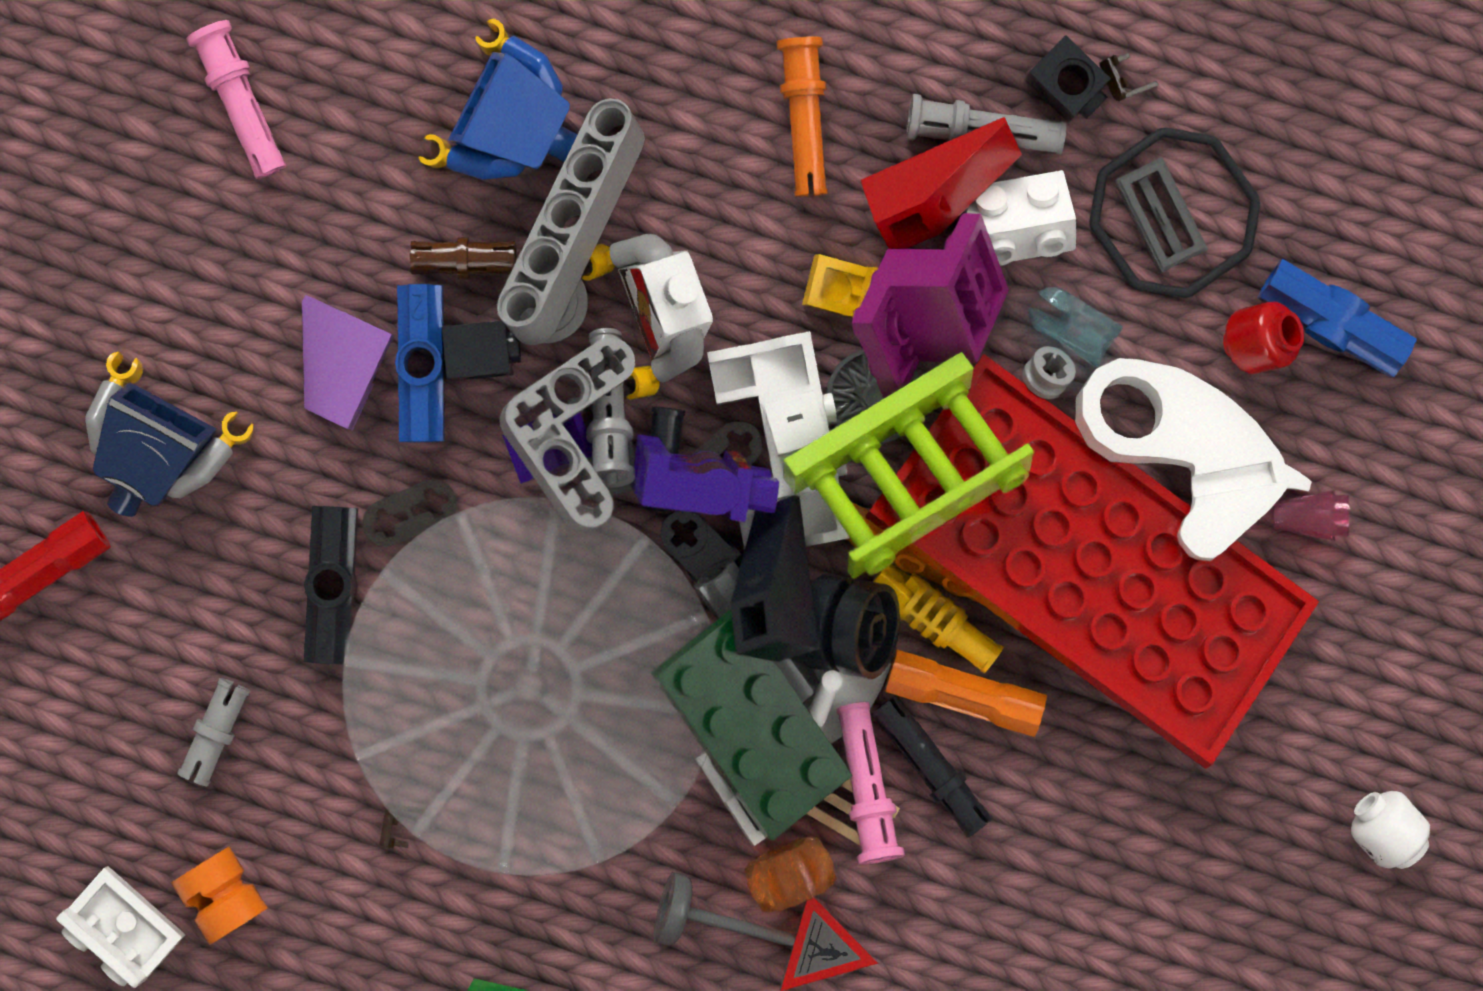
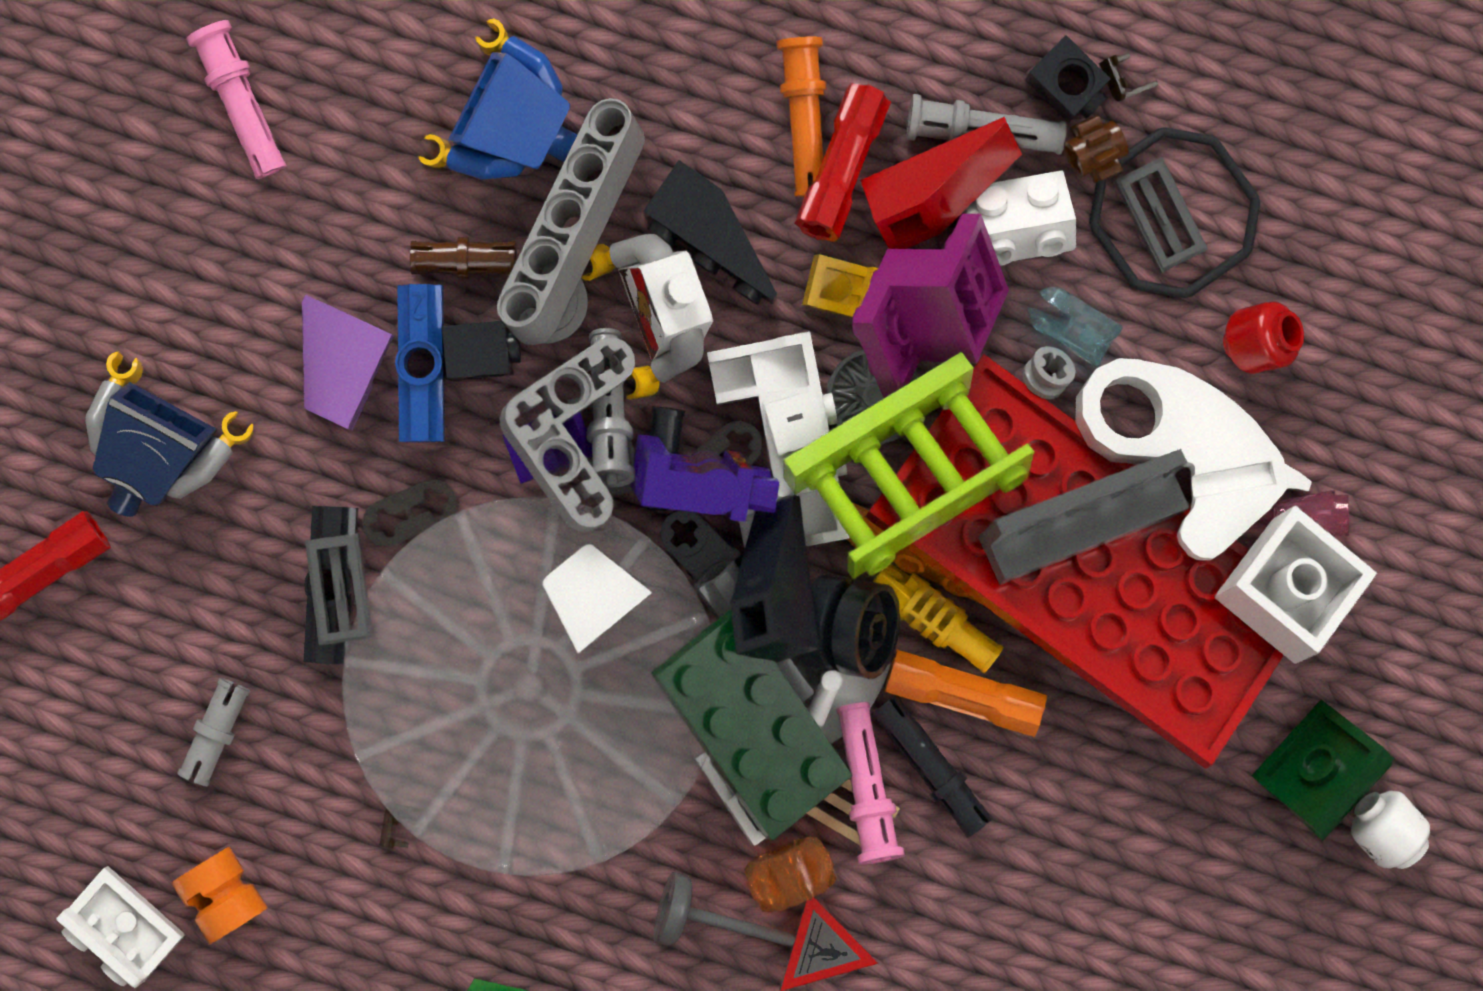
blue piece [1257,259,1417,378] -> none
none -> dark grey tile [305,533,374,645]
none -> white sticker [543,544,652,653]
none -> black slope [643,160,777,305]
none -> red axle [794,83,891,242]
none -> dark grey fence [978,449,1190,585]
none -> reddish brown gear [1064,115,1129,183]
none -> white brick [1214,506,1377,664]
none -> dark green bracket [1251,699,1395,841]

